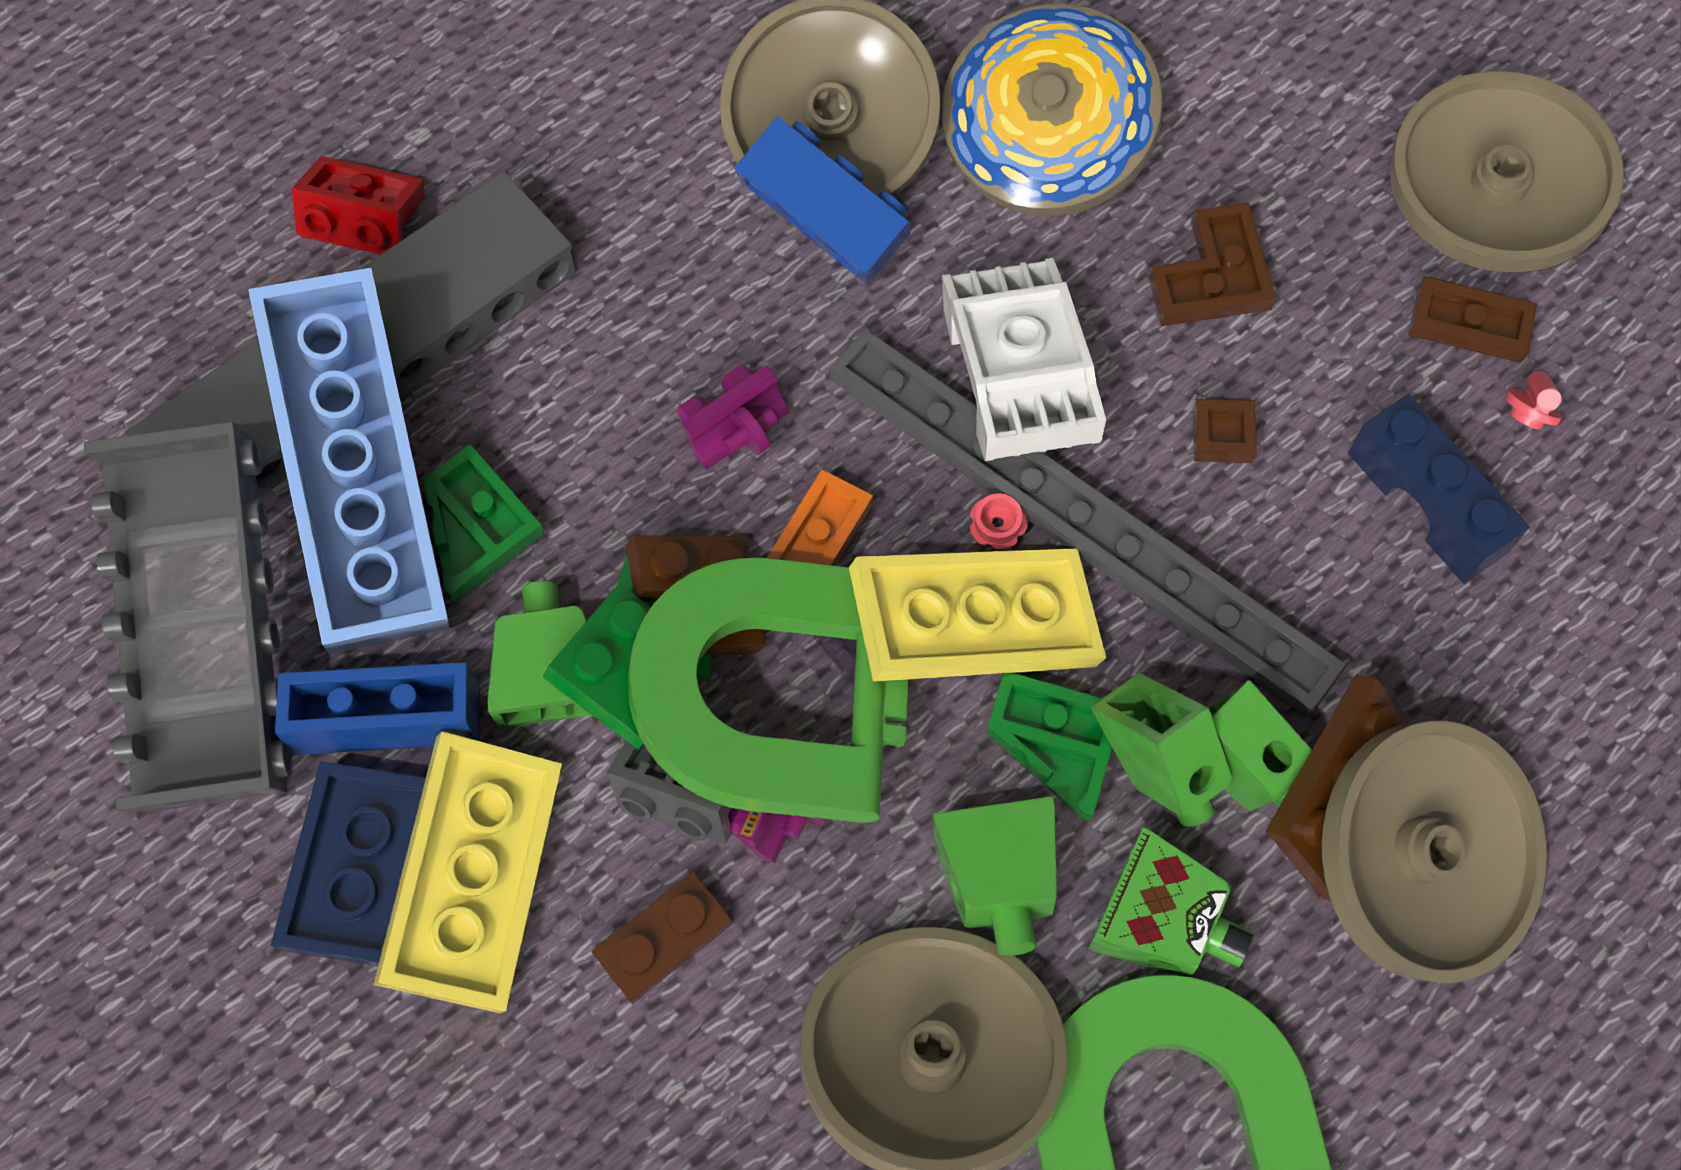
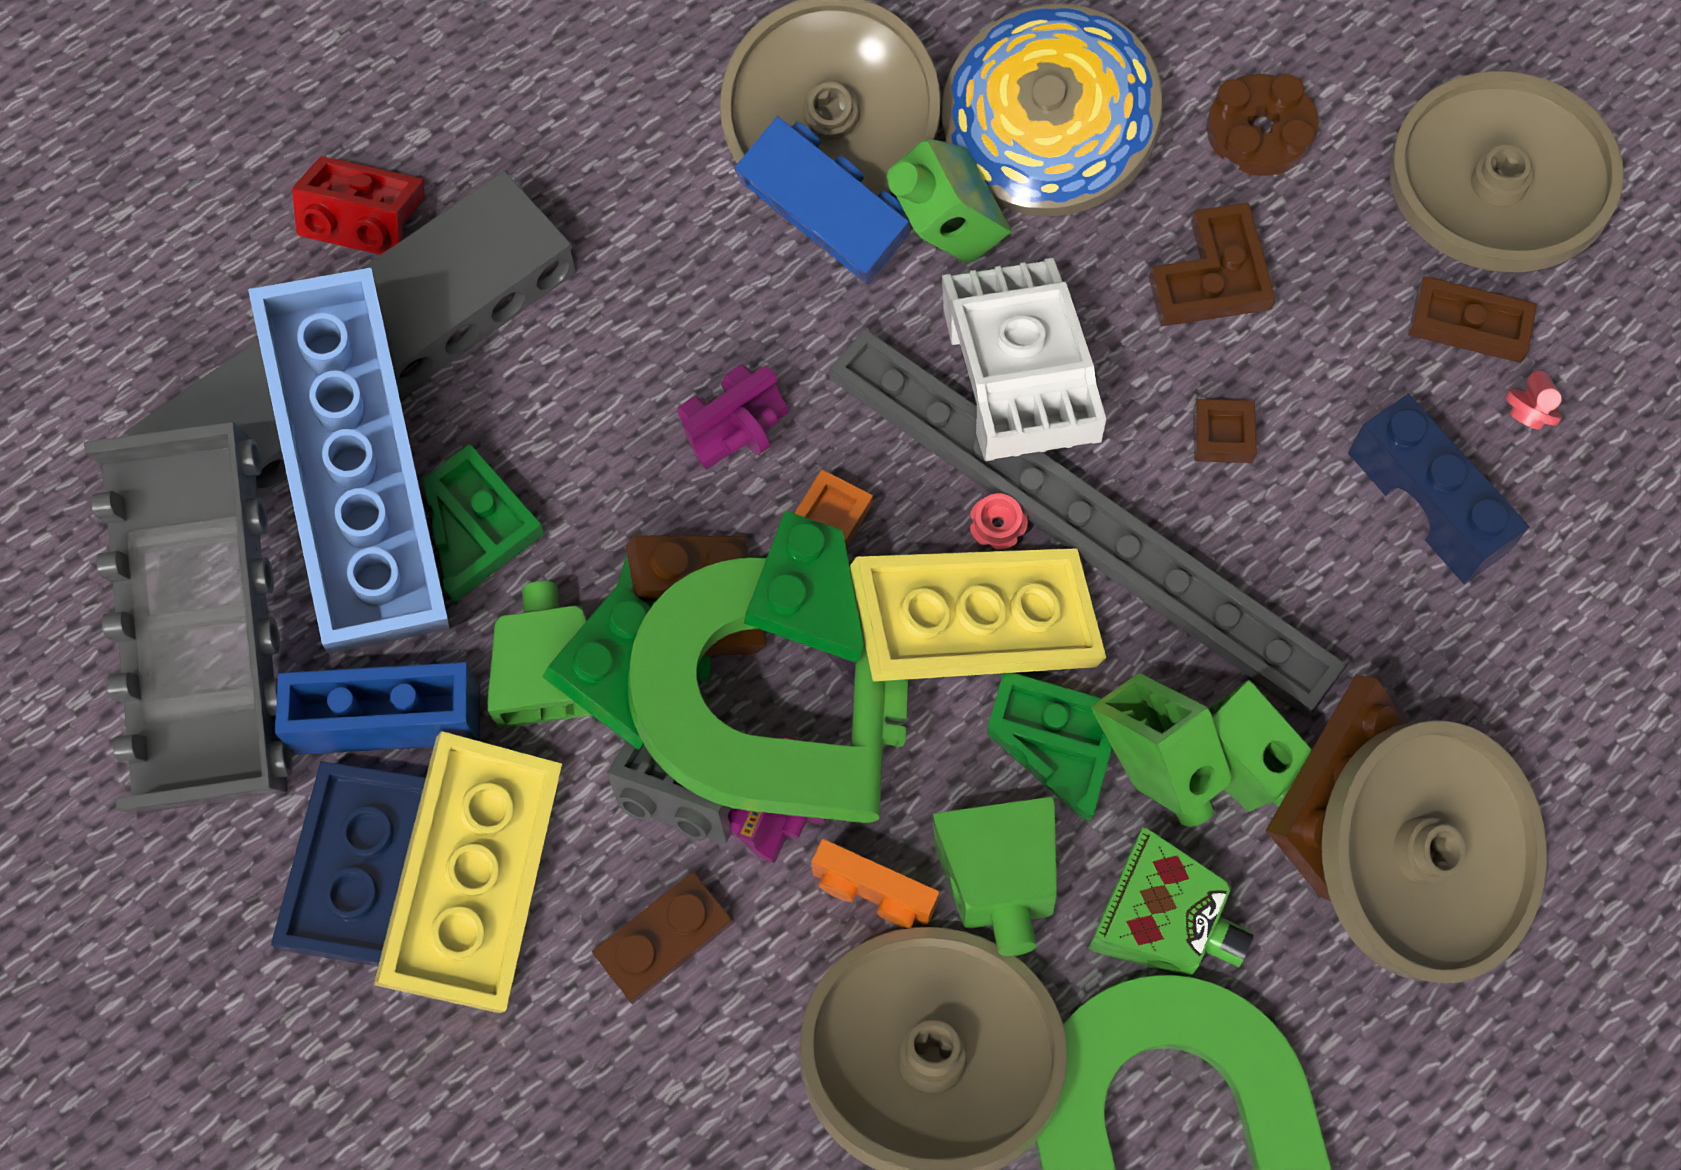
none -> green wing [743,510,864,663]
none -> orange plate [811,839,940,929]
none -> bright green torso [887,138,1012,264]
none -> reddish brown plate [1206,74,1319,176]

